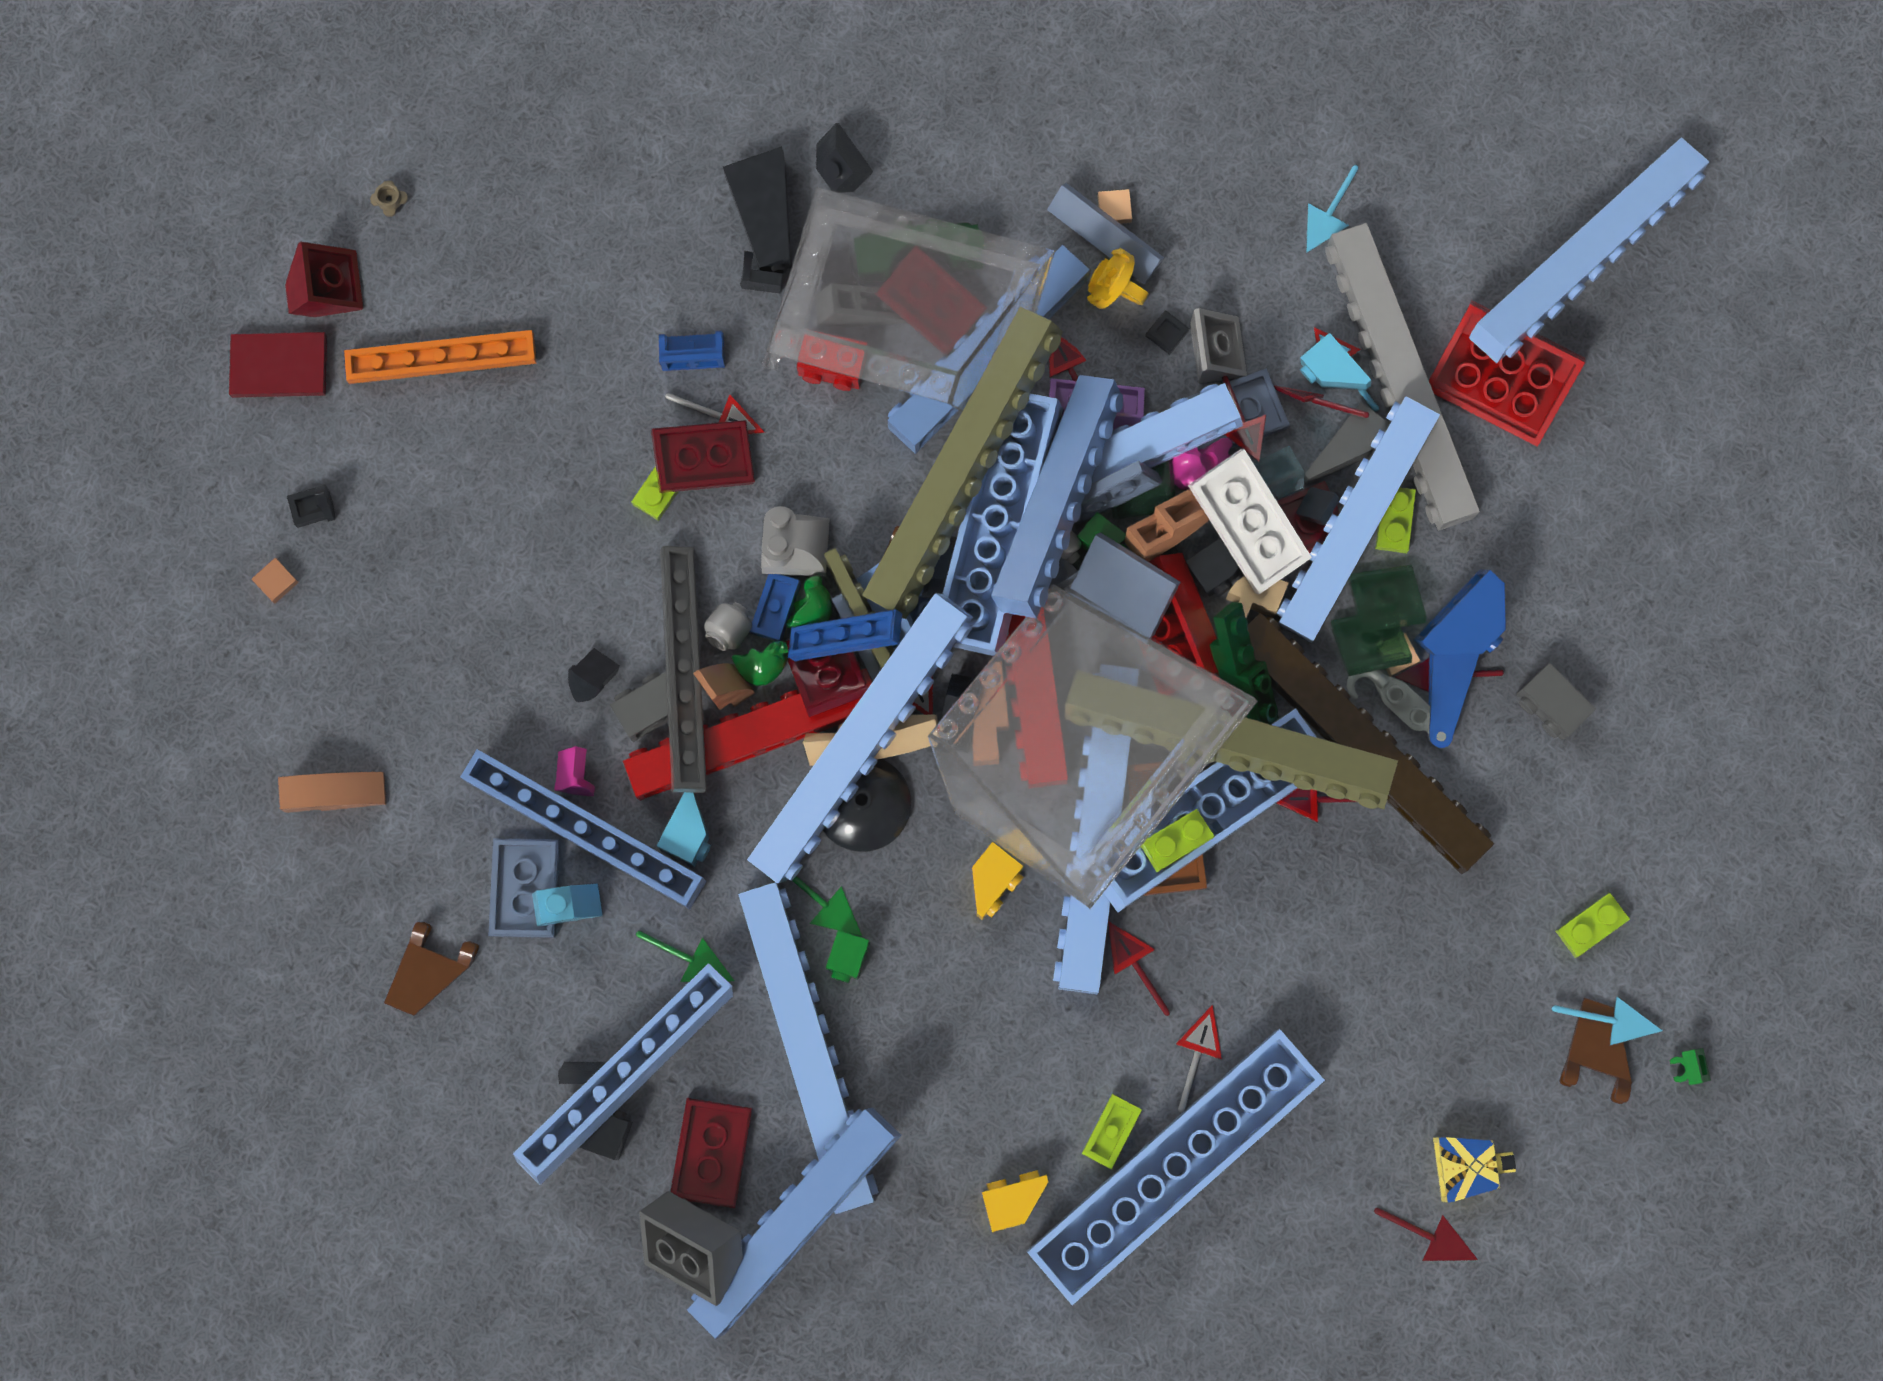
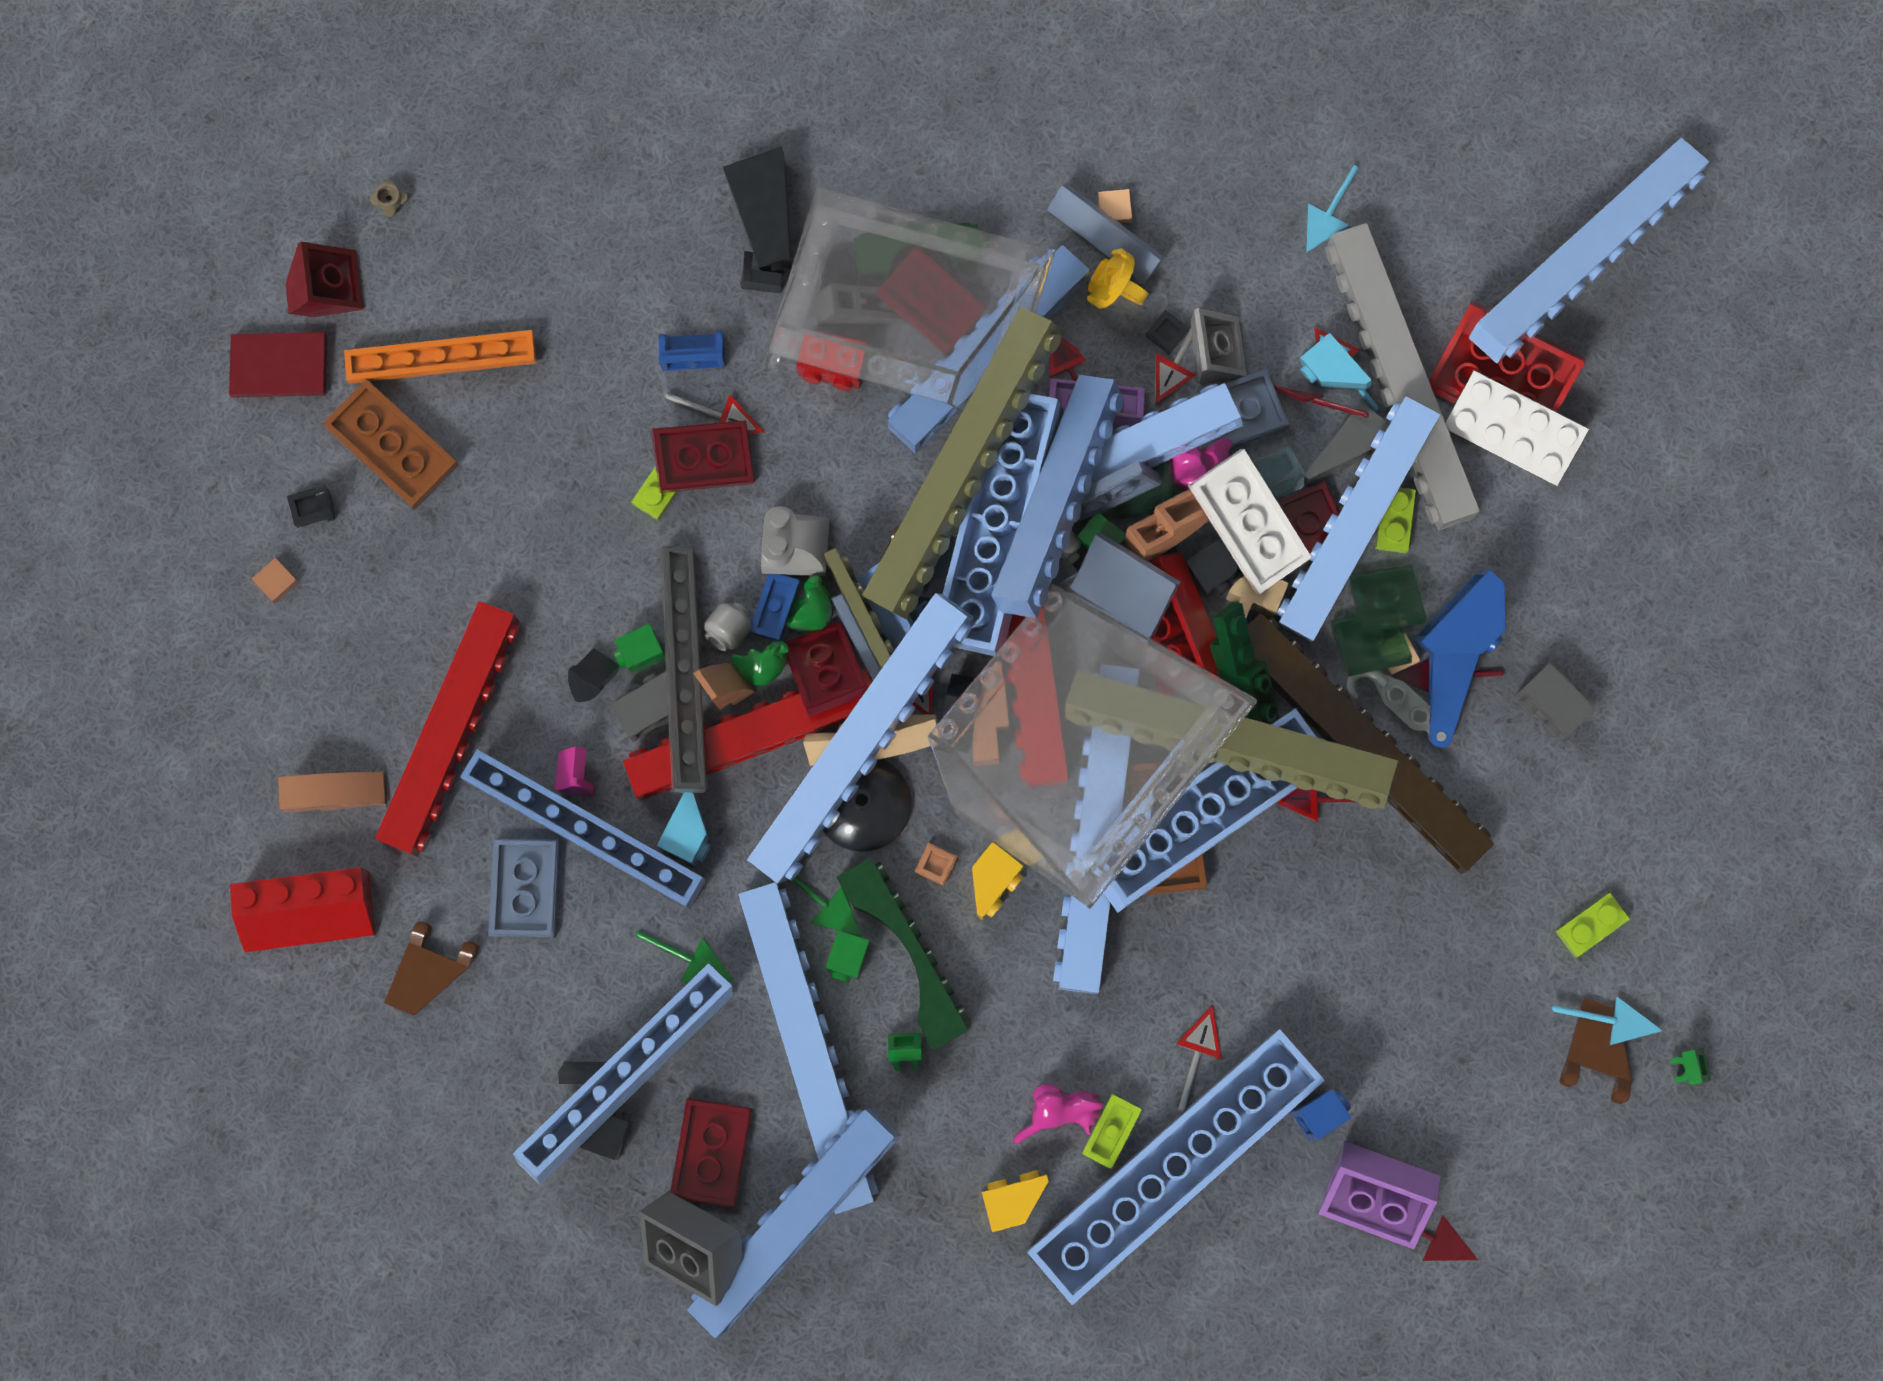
medium azure slope [532,884,603,927] -> none
blue tile [788,609,902,661] -> none
black slope [816,123,873,193] -> none
piece [1108,921,1170,1016] -> none
lime plate [1139,809,1215,872] -> none
piece [1222,376,1266,463] -> none
black tile [1295,487,1340,526] -> none
torso [1433,1137,1516,1202] -> none
none -> red slope [230,867,375,953]
none -> dark orange plate [322,379,459,510]
none -> red brick [375,601,521,857]
none -> green brick [613,624,665,674]
none -> dark green arch [836,858,971,1051]
none -> green tile [888,1033,922,1071]
none -> nougat tile [914,842,958,886]
none -> dark pink animal [1013,1083,1103,1144]
none -> piece [1155,328,1197,405]
none -> blue brick [1291,1089,1351,1140]
none -> medium lavender slope [1319,1141,1440,1249]
none -> white plate [1445,370,1589,486]

